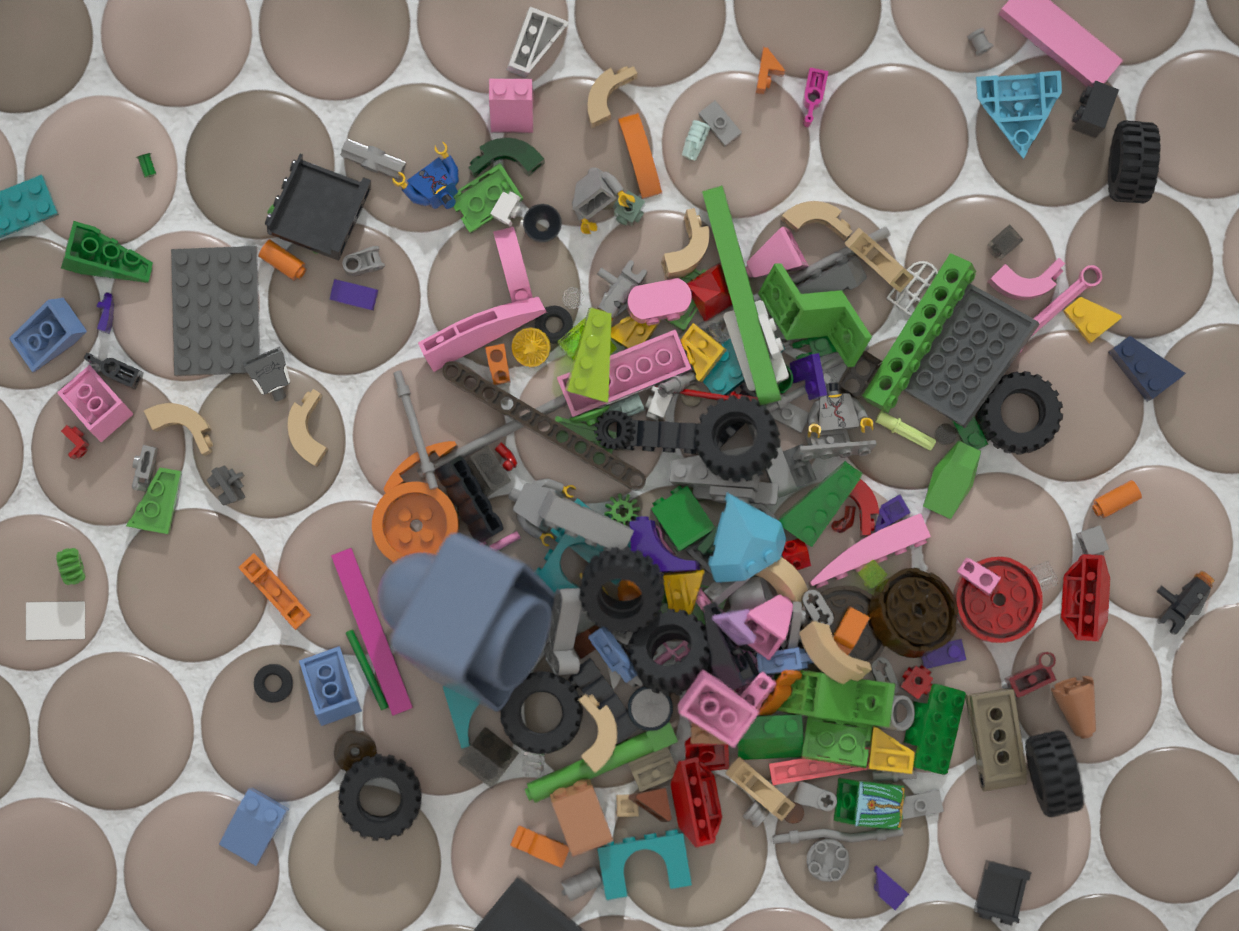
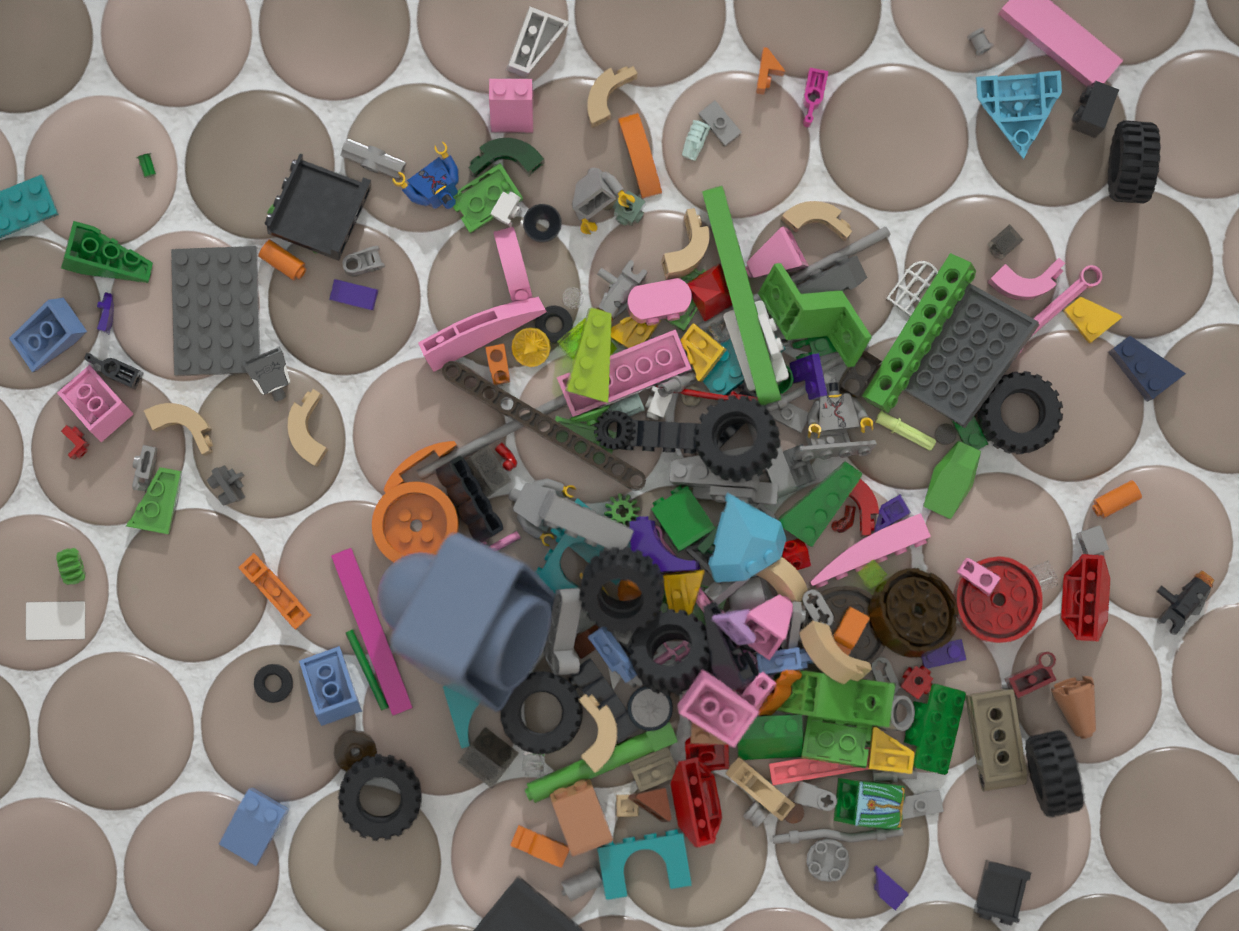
light grey bar [393,371,438,490] -> none
tan arch [844,228,914,293] -> none

